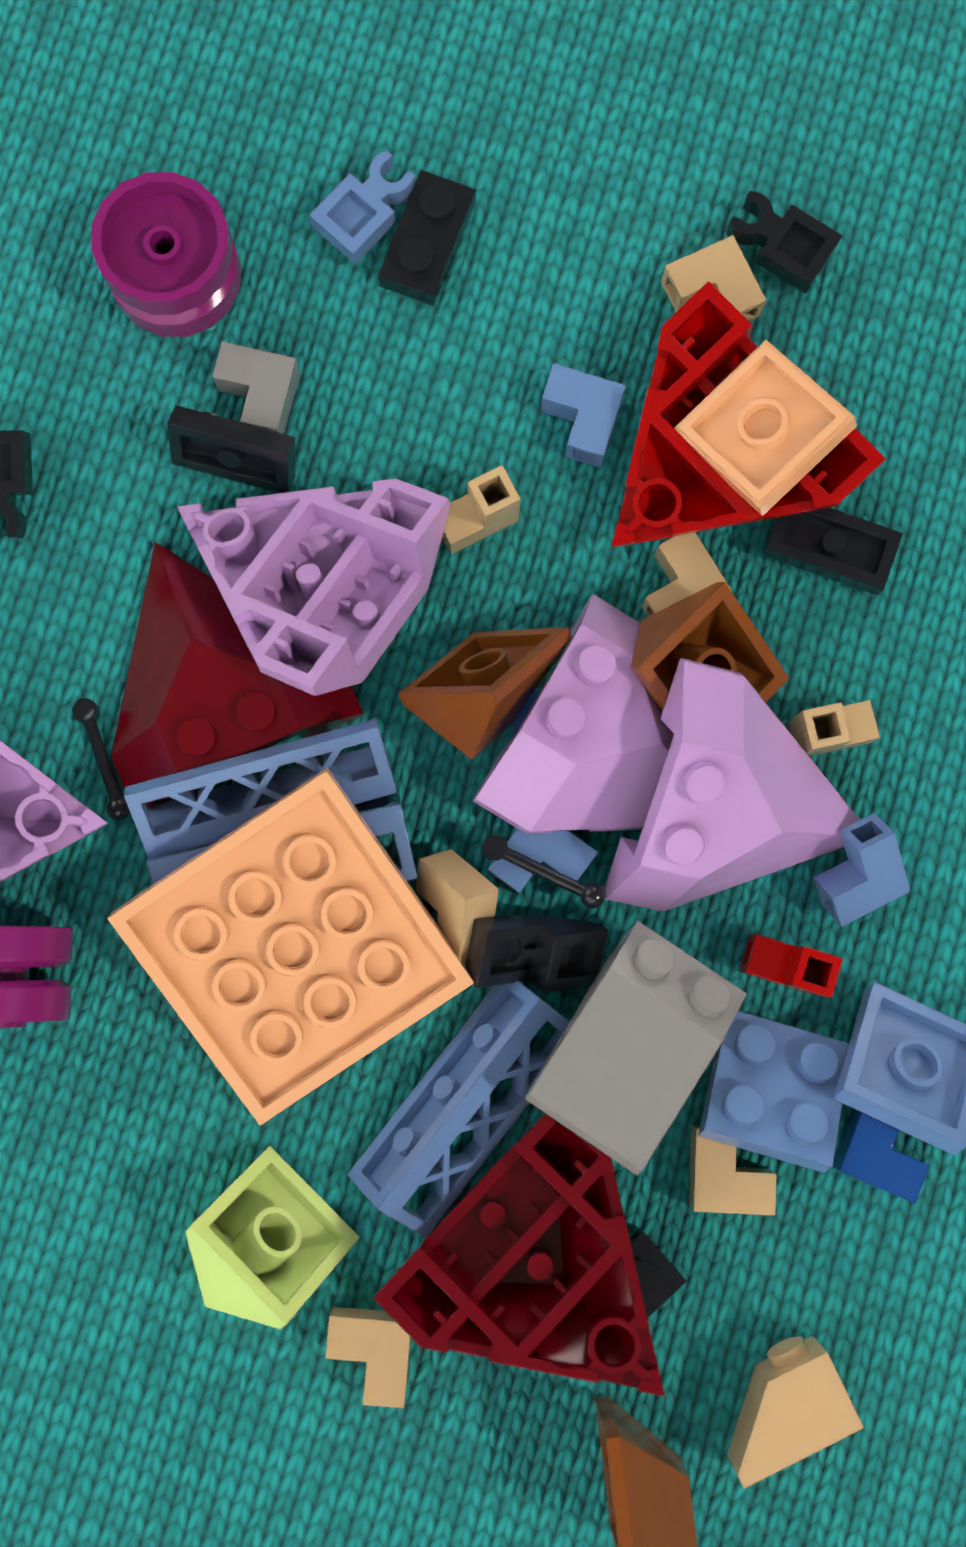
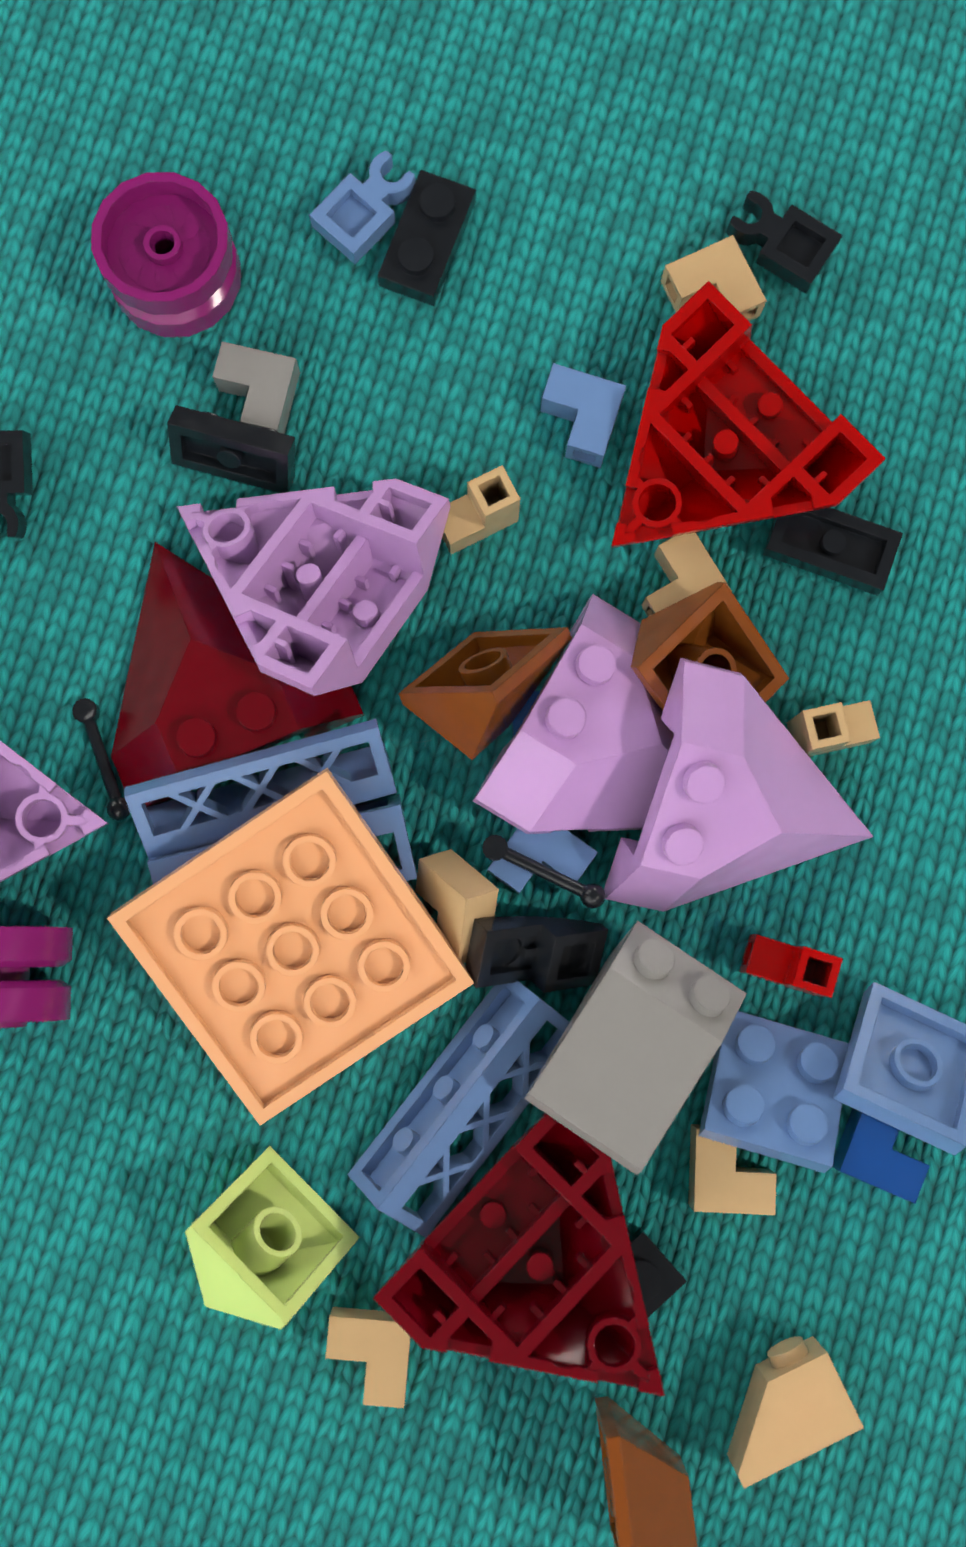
light nougat plate [674,340,857,516] -> none
medium blue piece [814,813,911,927] -> none

